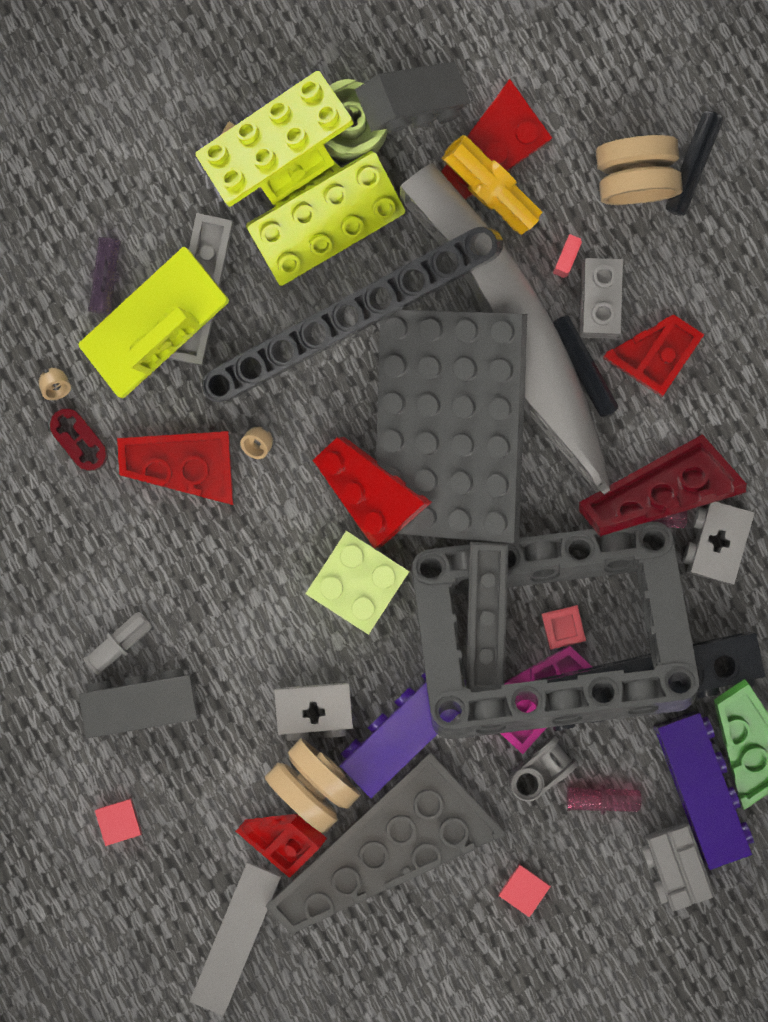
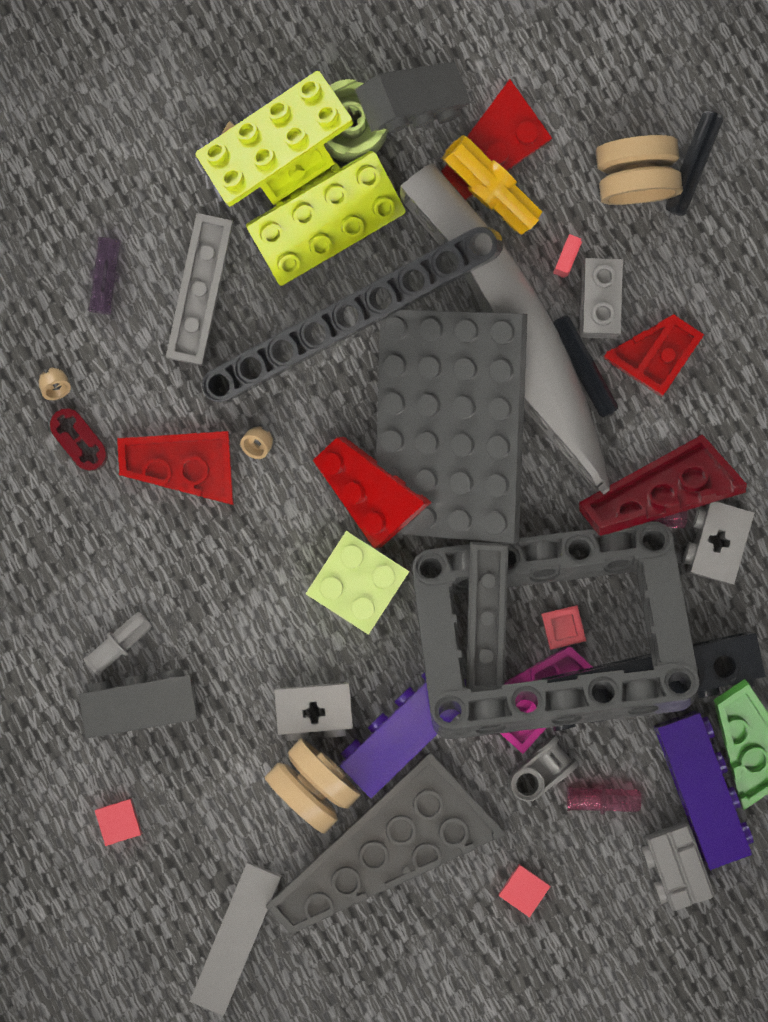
neon yellow bracket [78,247,229,398] -> none
red wing [235,814,327,878] -> none

